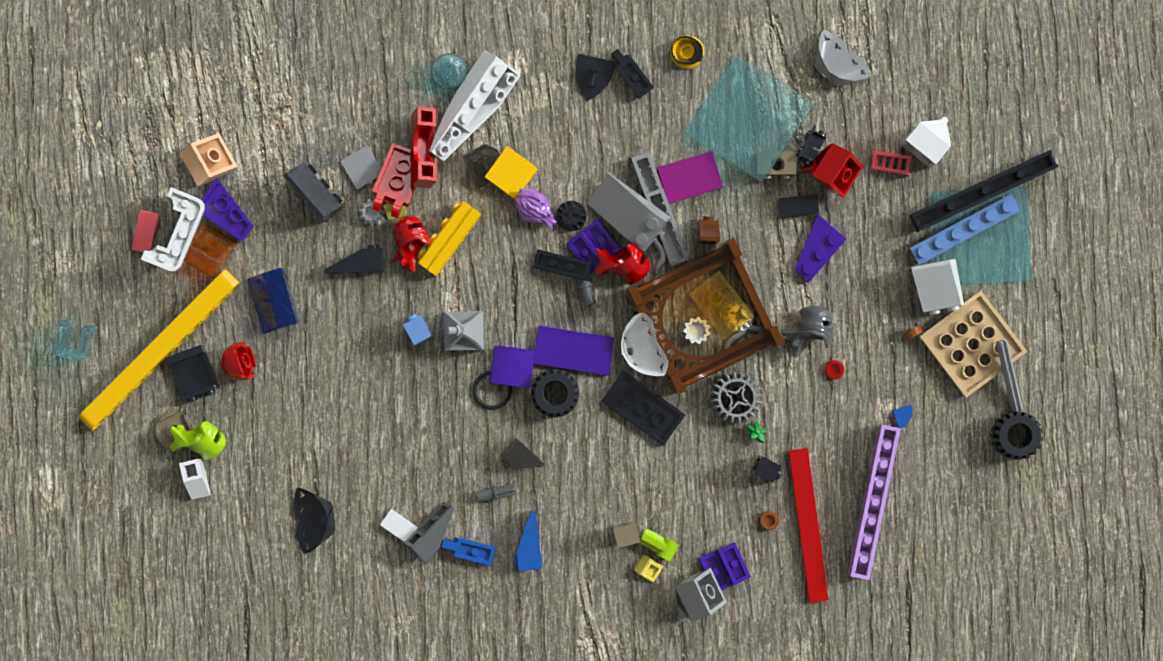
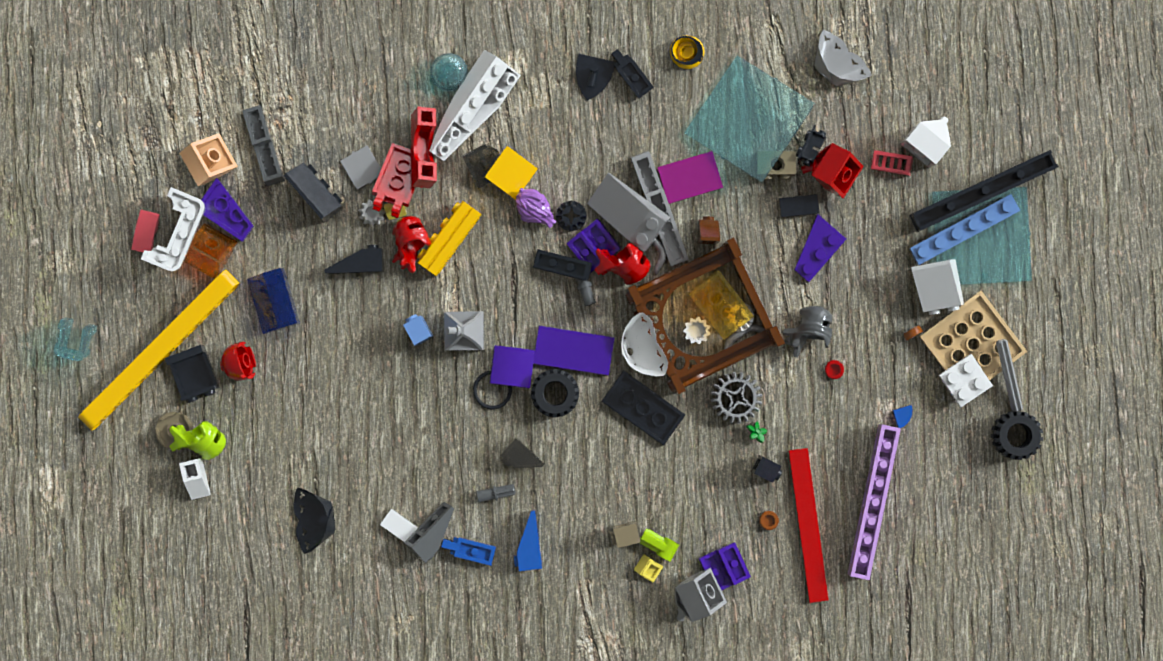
none -> dark grey slope [242,105,285,187]
none -> white plate [938,354,993,407]

